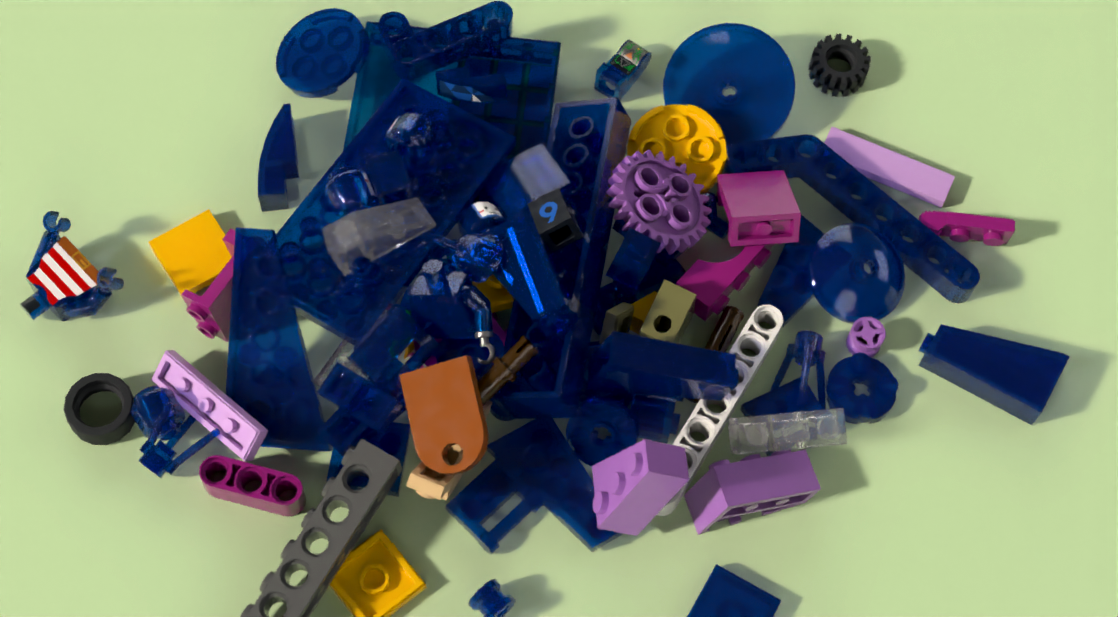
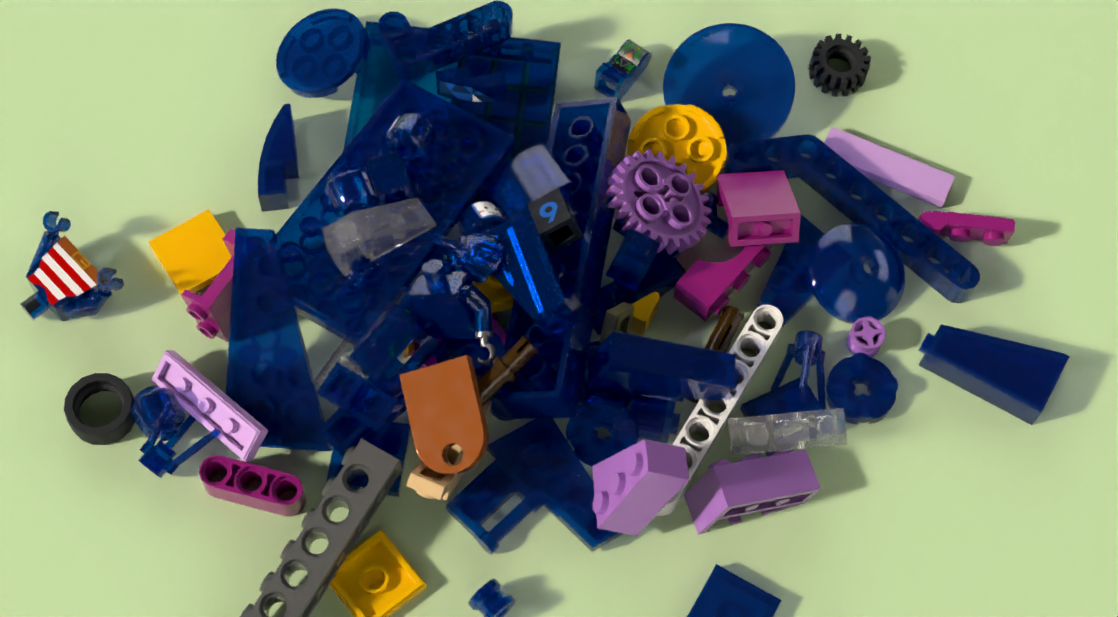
olive torso [637,279,697,368] -> none

